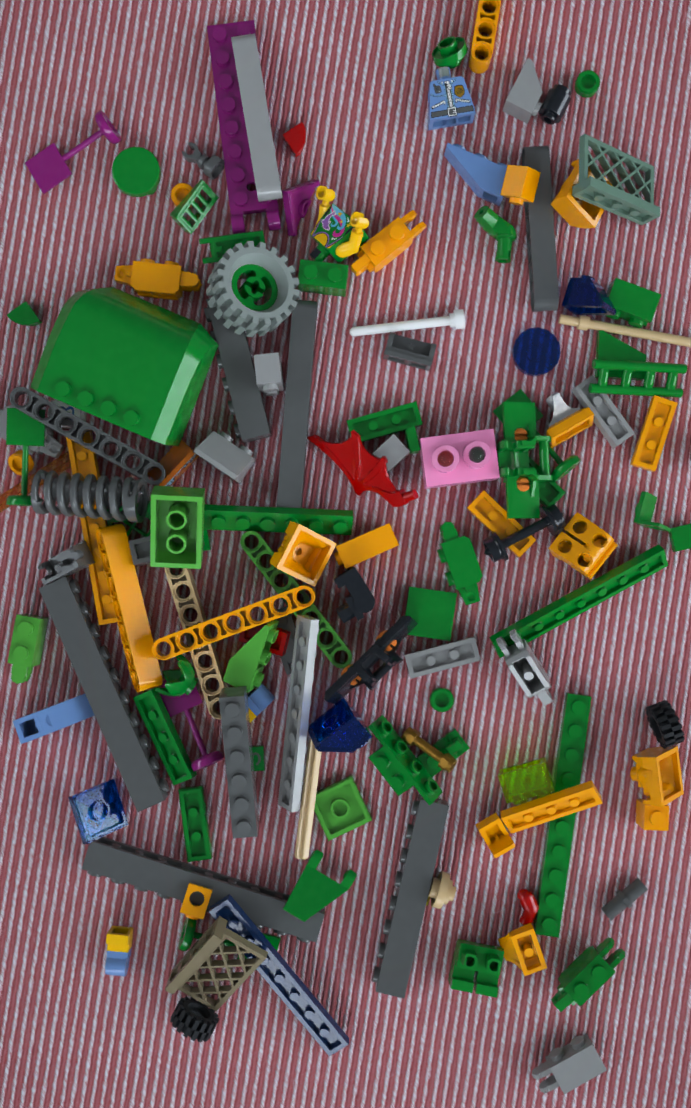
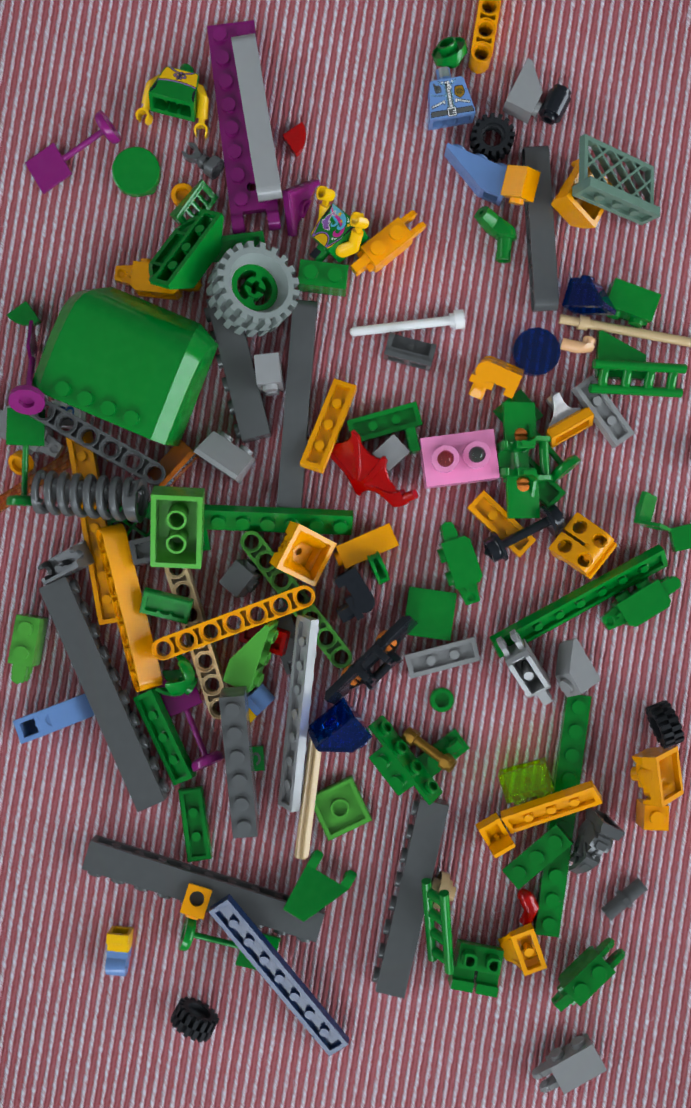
clear blue tile [68,779,129,844] -> none
dark tan fence [165,916,268,1011] -> none
green tile [575,70,600,98] -> none
light orange plate [630,395,678,472] -> none
none -> magenta piece [8,320,45,415]
none -> torso [135,63,209,139]
none -> green plate [139,587,194,624]
none -> green wedge [149,209,224,290]
none -> dark grey brick [219,559,262,598]
none -> light orange plate [300,378,357,474]
none -> green piece [367,551,390,585]
none -> green bar [421,878,454,975]
none -> light orange hips [468,356,524,400]
none -> black tyre [470,113,515,163]
none -> green plate [502,823,574,890]
none -> light grey slope [555,637,601,697]
none -> light nougat arm [560,336,595,353]
none -> dark grey piece [568,807,625,874]
none -> green hinge [600,576,681,630]

